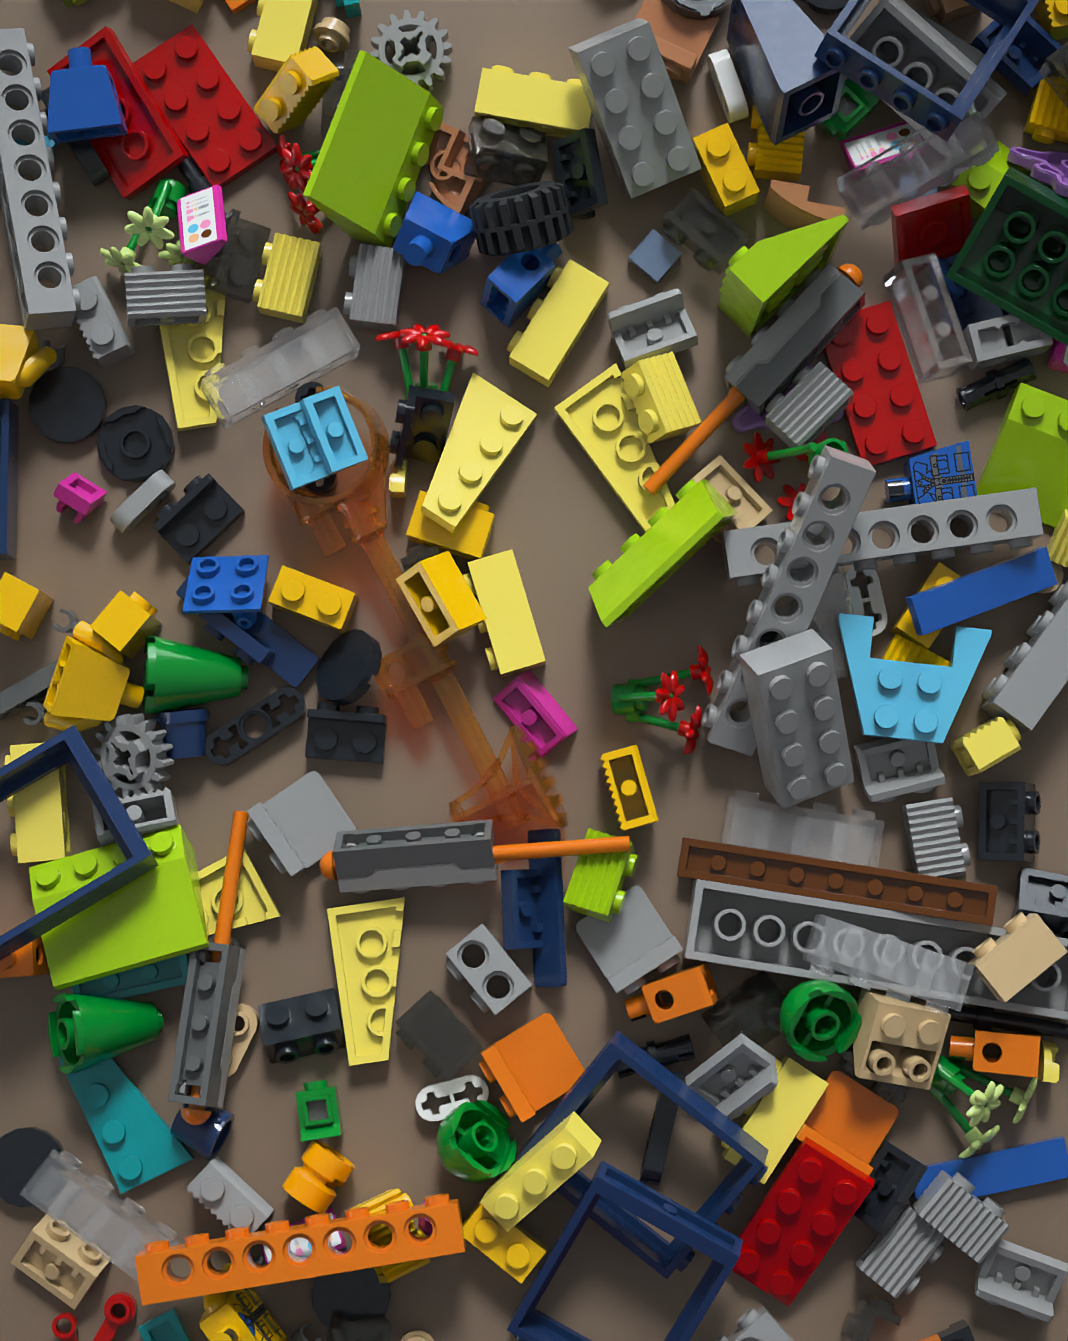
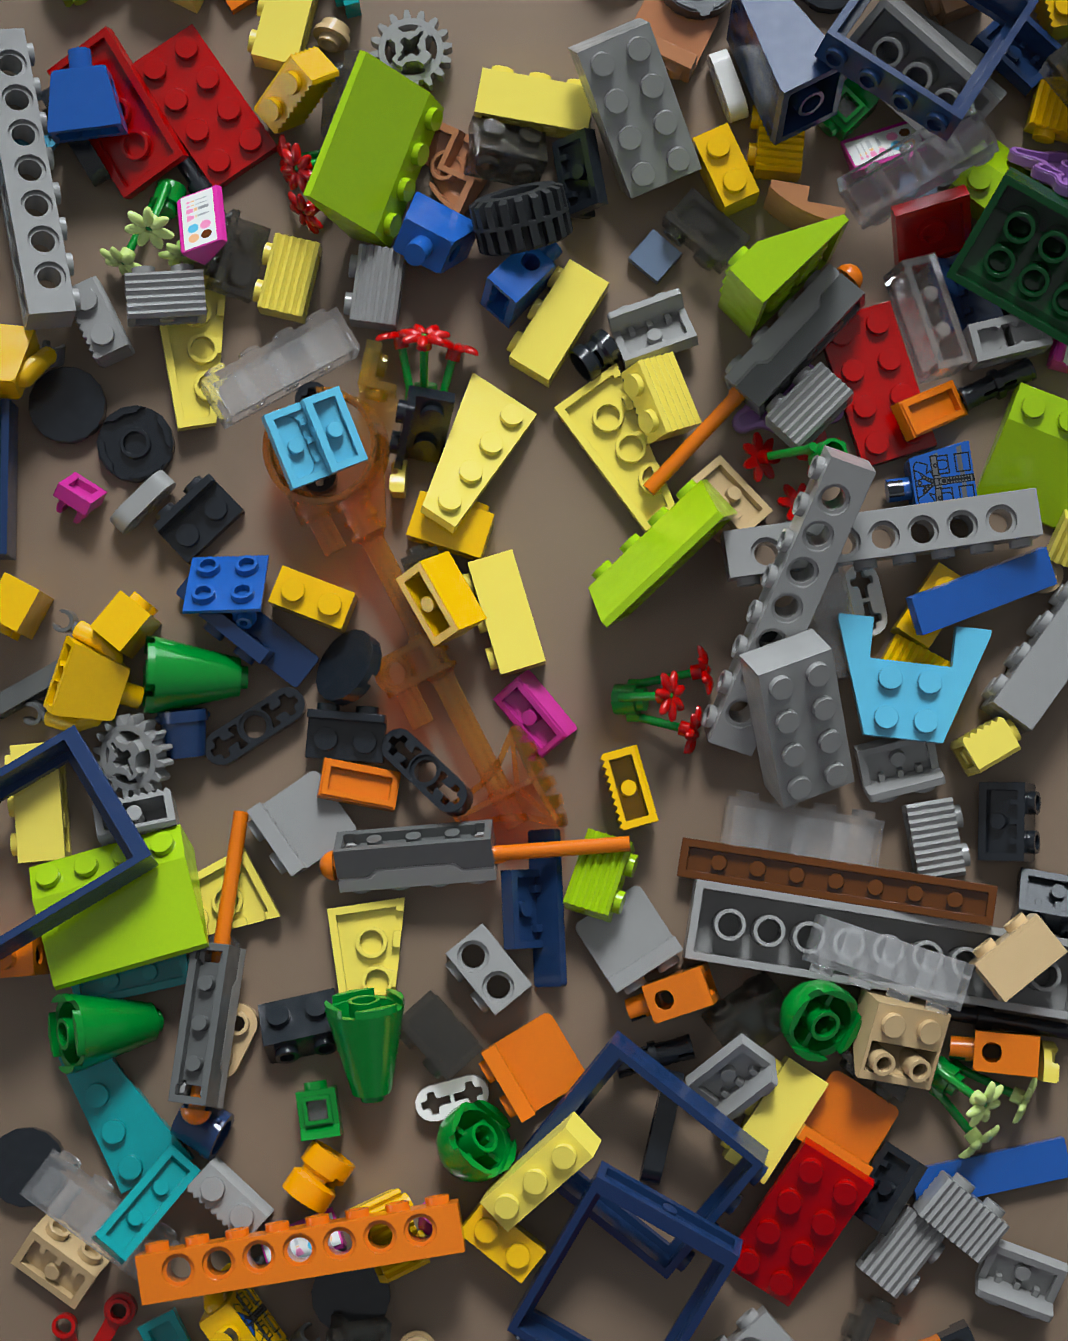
none -> teal plate [91,1144,201,1265]
none -> orange tile [317,757,401,812]
none -> green cone [324,988,405,1103]
none -> clear yellow bracket [357,339,398,402]
none -> black beam [381,728,473,817]
none -> black wheel [568,329,622,382]
none -> orange tile [891,380,968,442]

